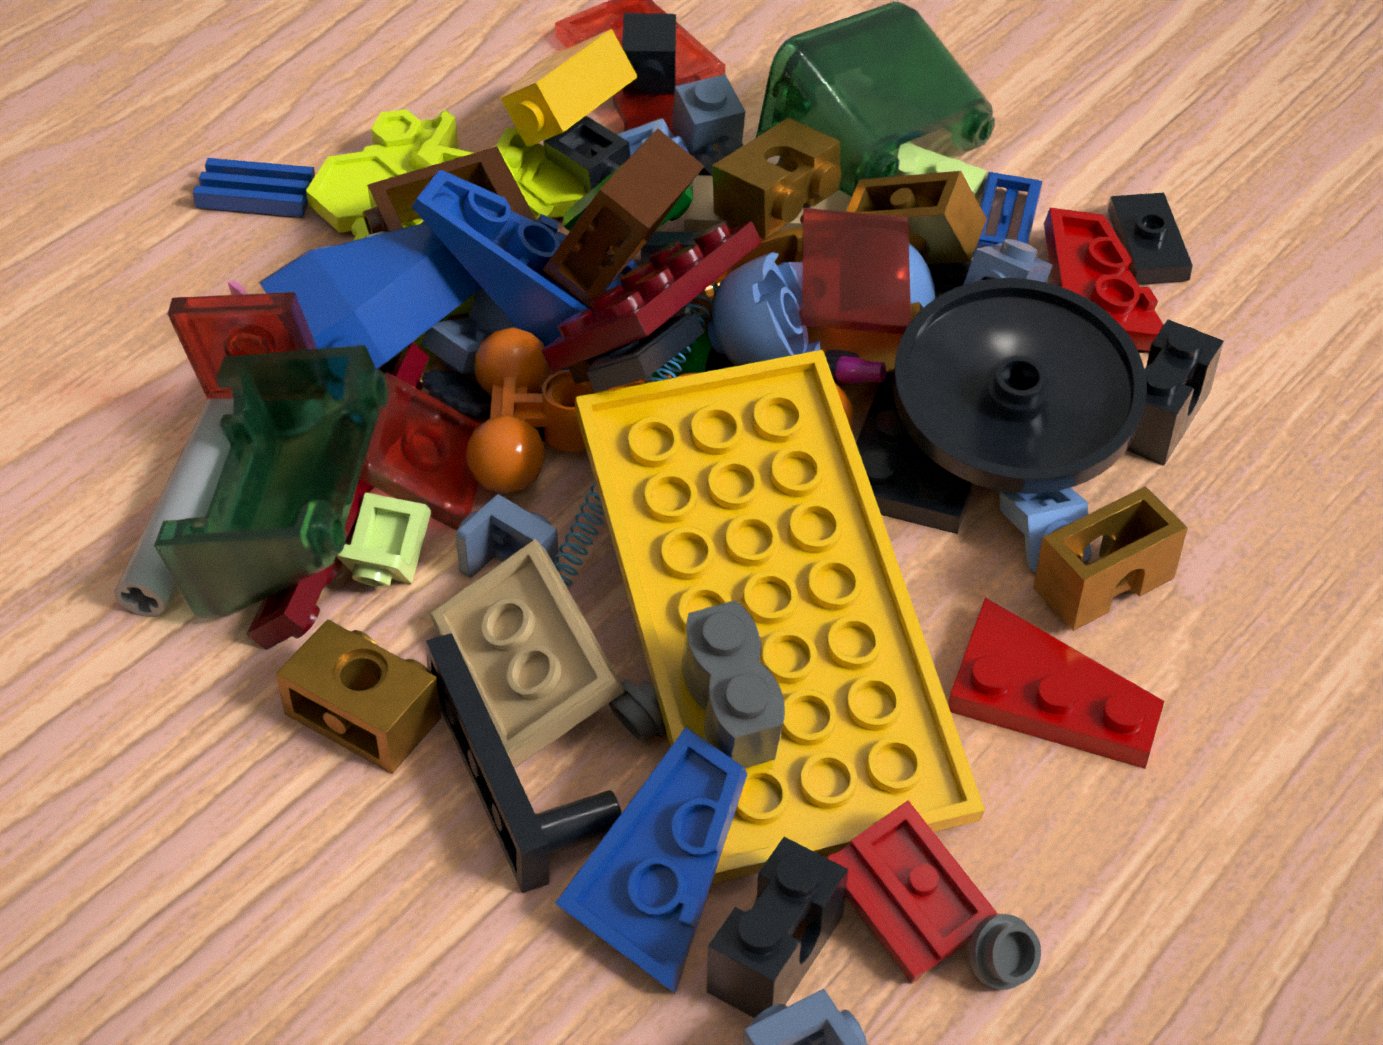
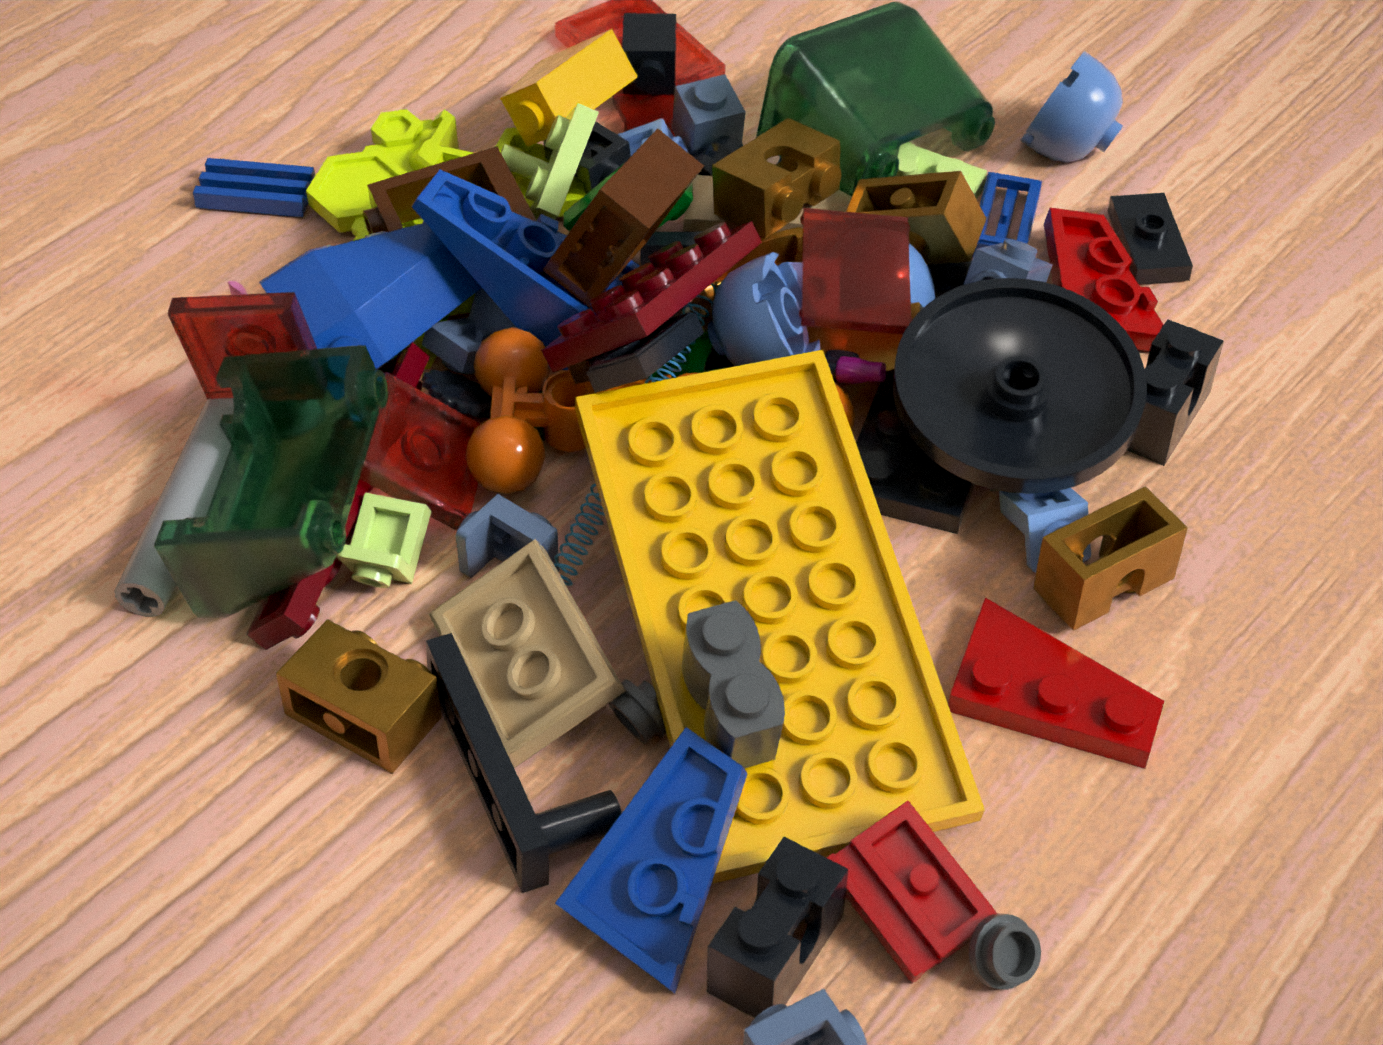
none -> yellowish green plate [501,103,599,220]
none -> medium blue cylinder [1020,51,1123,163]

